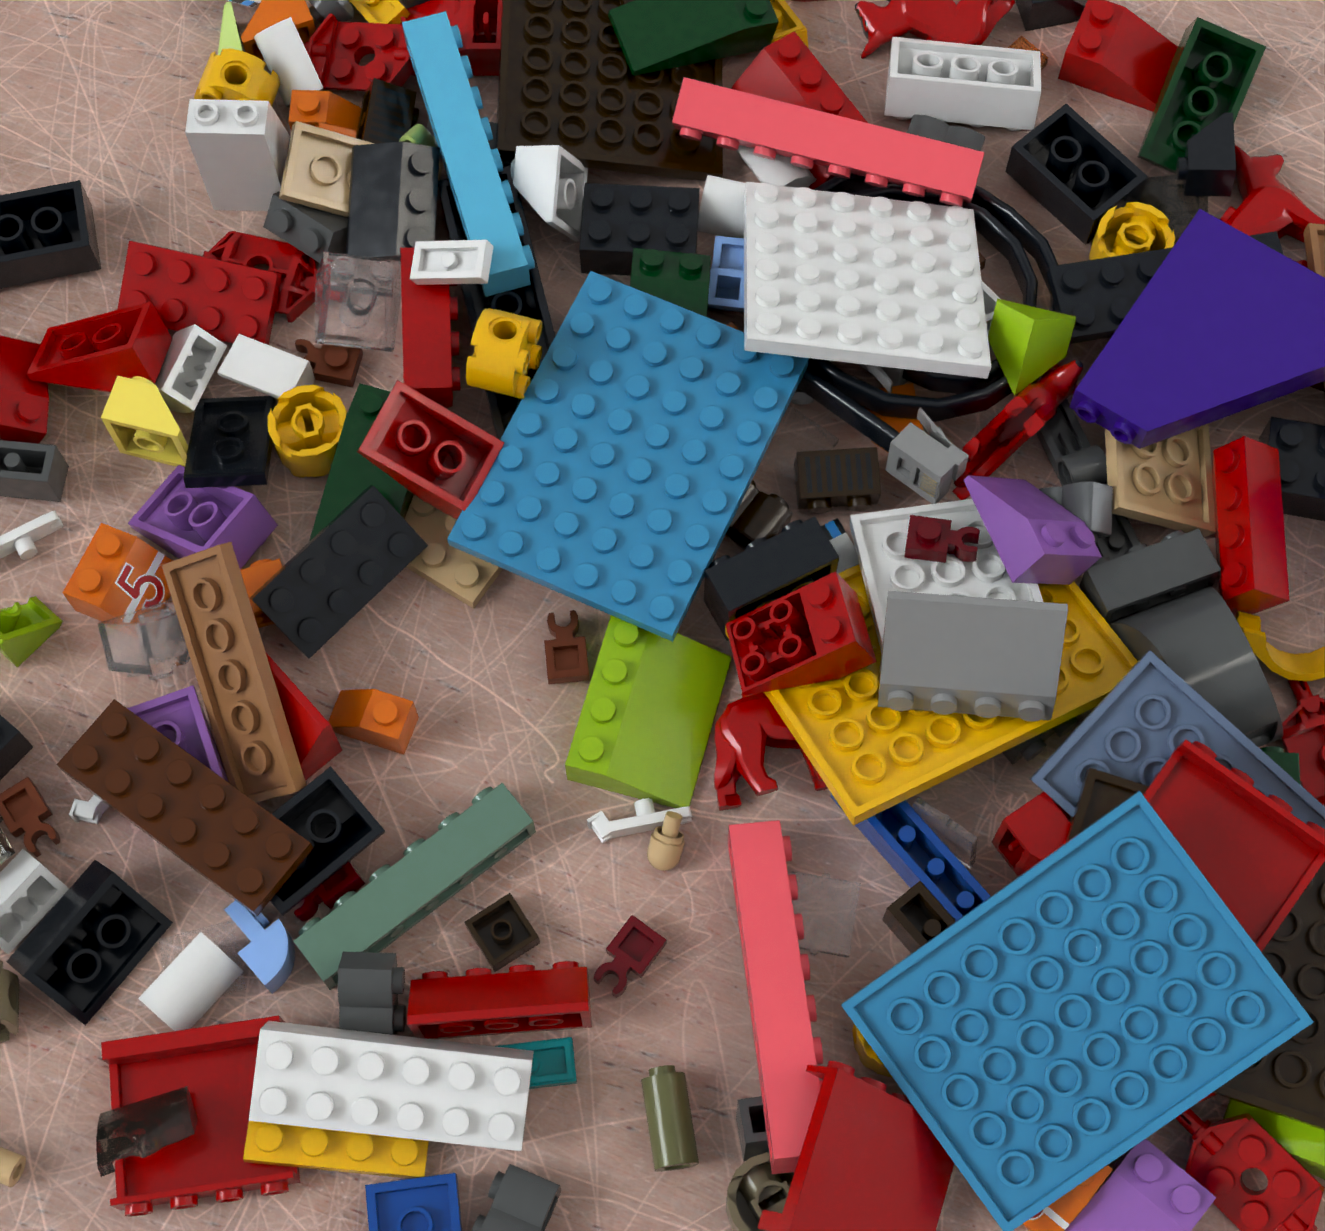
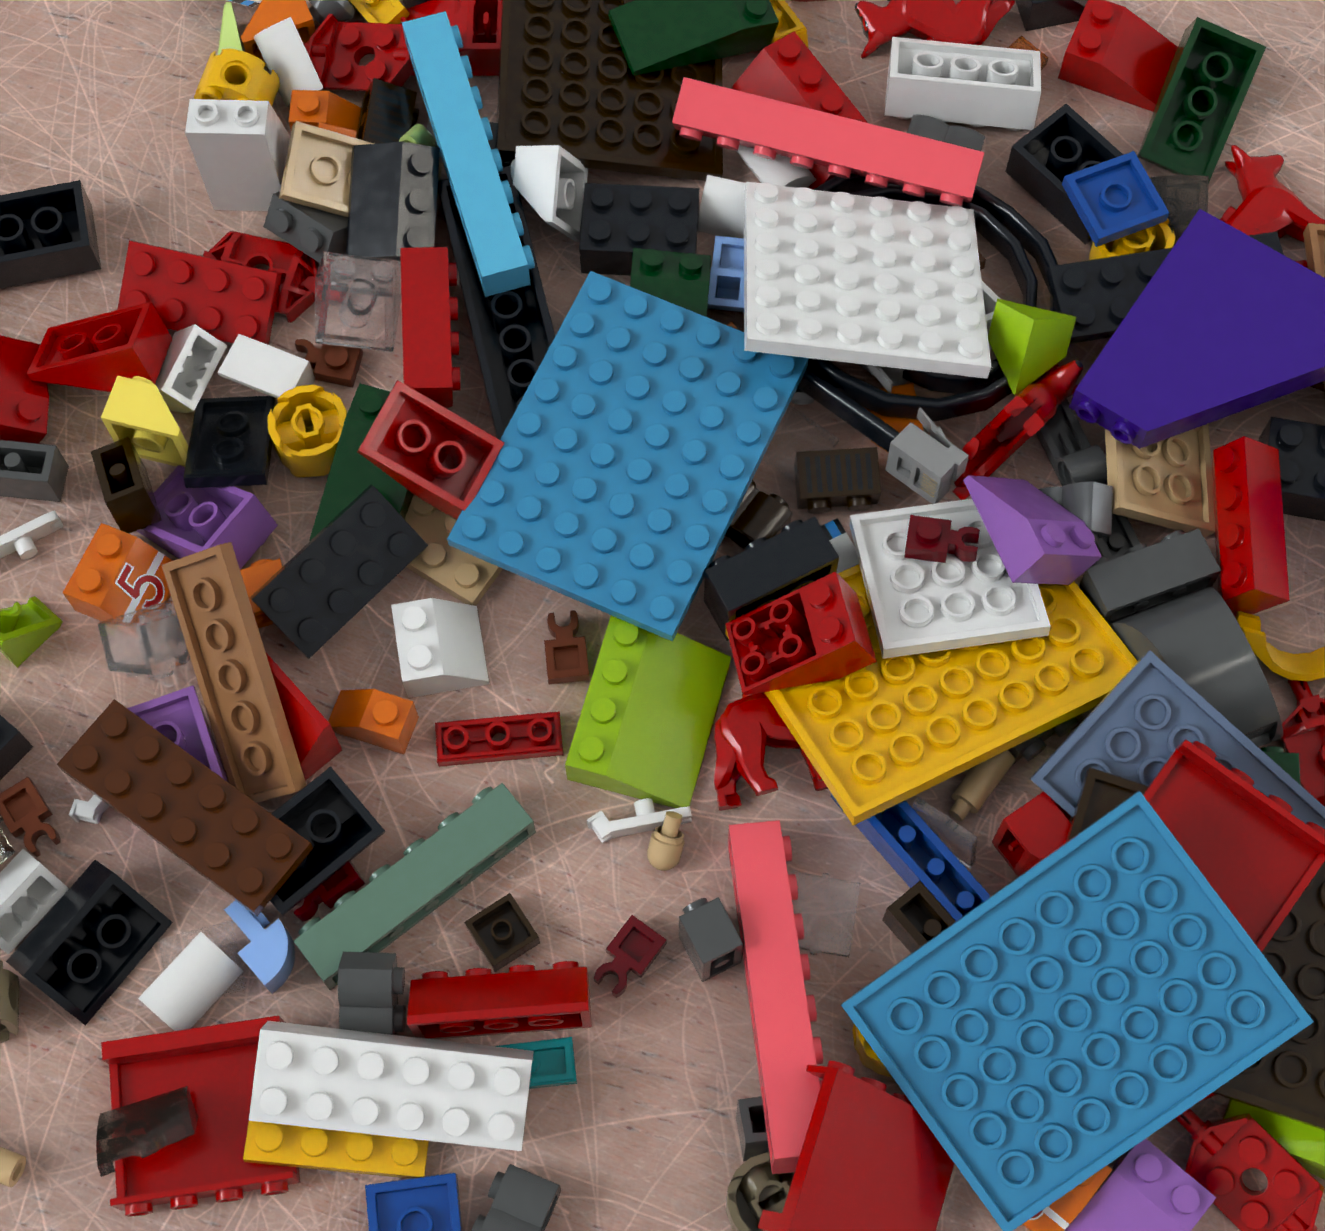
white plate [410,240,494,285] -> none
yellow brick [466,308,542,400] -> none
olive brick [641,1065,699,1172] -> none
light grey slope [878,591,1068,722] -> none
black slope [1176,113,1236,197] -> none
none -> dark brown brick [91,437,162,533]
none -> white slope [391,598,489,698]
none -> red tile [435,711,563,767]
none -> dark grey brick [679,897,743,982]
none -> tan cylinder [948,750,1015,822]
none -> blue plate [1062,151,1169,247]

